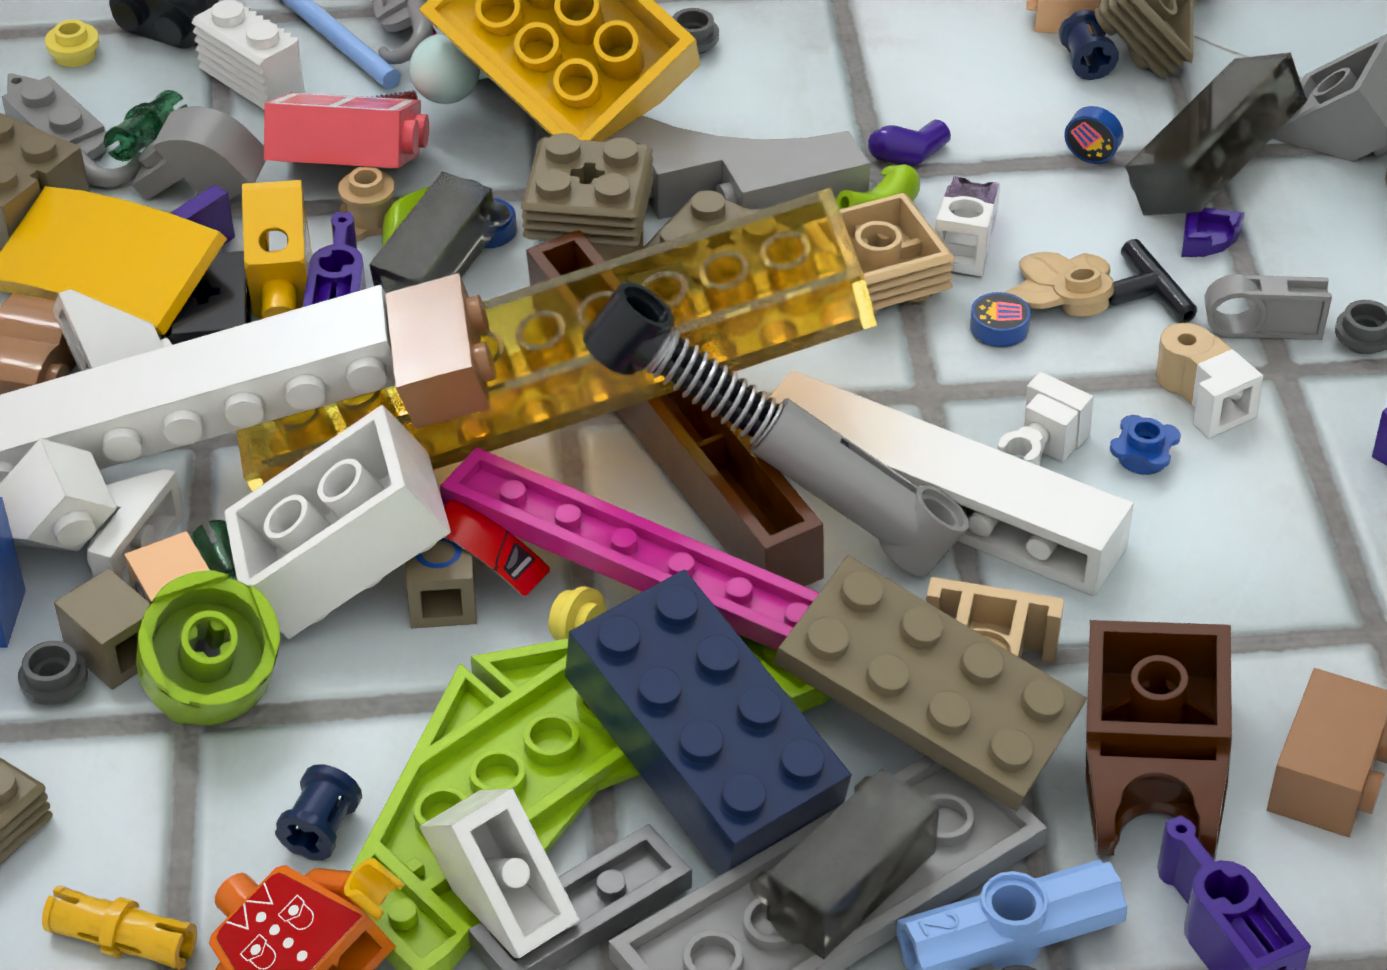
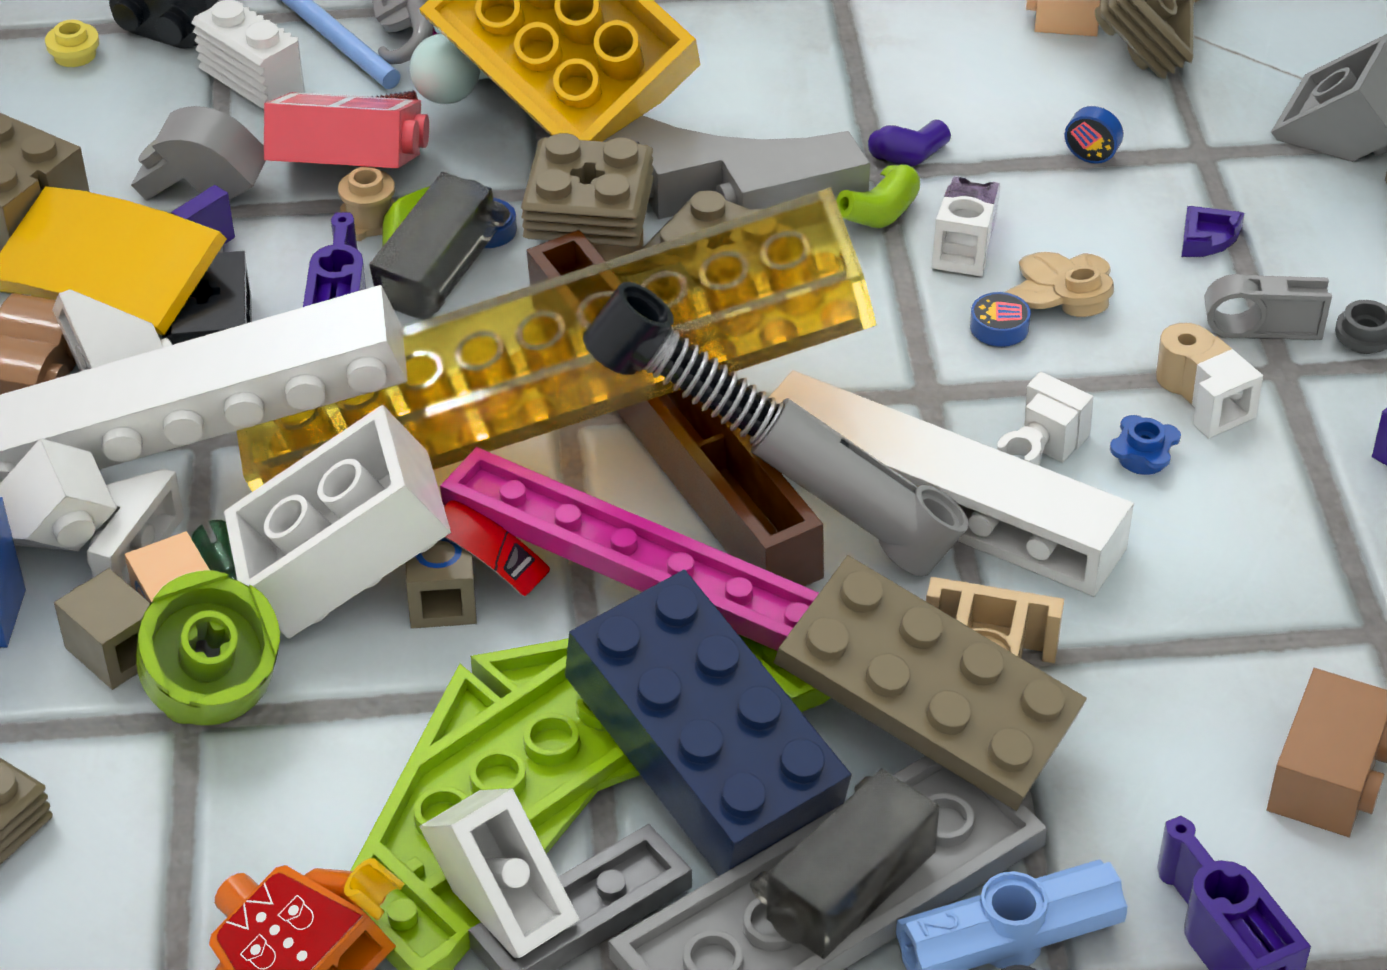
light grey plate [1,73,142,188] -> none
dark grey plate [18,641,88,704] -> none
yellow pin [42,885,197,970] -> none
clear green pin [104,90,188,162] -> none
yellow torso [242,180,312,319] -> none
dark blue bush [275,764,362,860] -> none
brick [385,273,497,429] -> none
light yellow plate [548,586,608,640] -> none
dark grey plate [672,8,719,55] -> none
tan brick [802,193,955,317] -> none
dark blue bush [1059,10,1119,80] -> none
reddish brown brick [1085,620,1232,860] -> none
black piece [1109,239,1197,323] -> none
clear smoke brick [1125,52,1307,216] -> none

